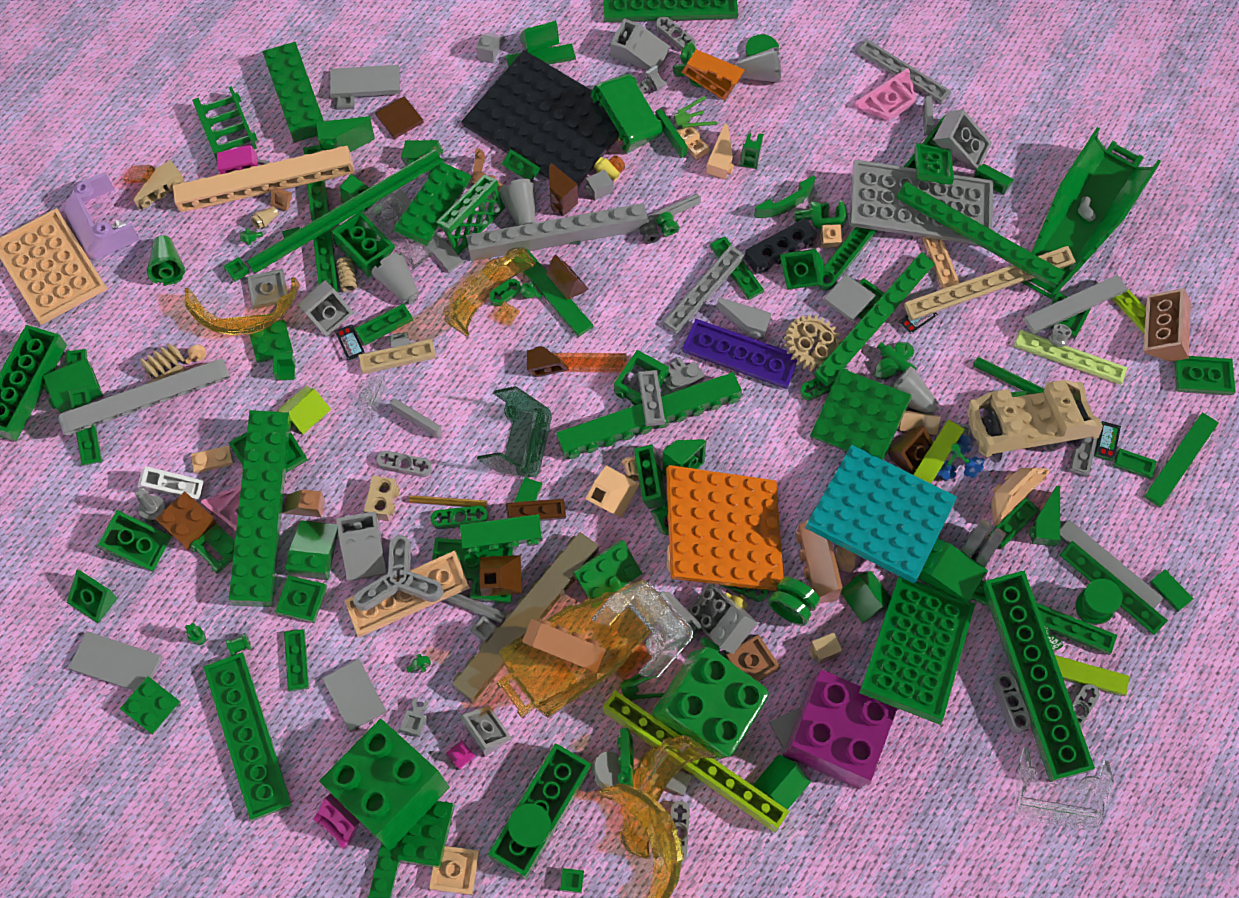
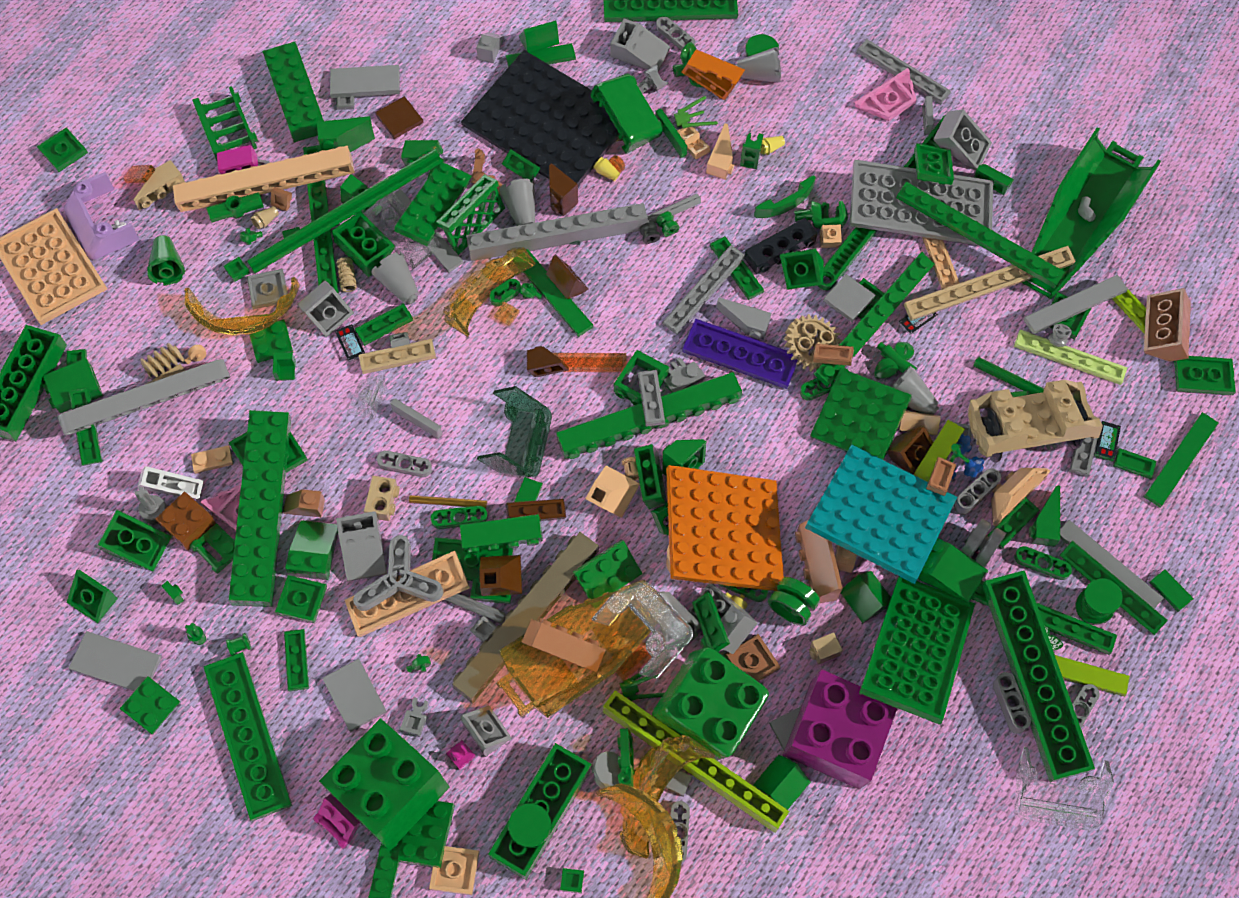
lime slope [277,385,331,434] -> none
light grey brick [585,170,613,200] -> none
none -> green plate [37,127,88,172]
none -> green plate [161,581,184,605]
none -> green piece [207,192,264,223]
none -> green tile [692,592,730,652]
none -> light yellow cone [761,136,785,155]
none -> nougat tile [813,344,854,366]
none -> nougat tile [926,457,956,496]
none -> light grey beam [954,468,1001,515]
none -> green beam [1014,546,1072,580]

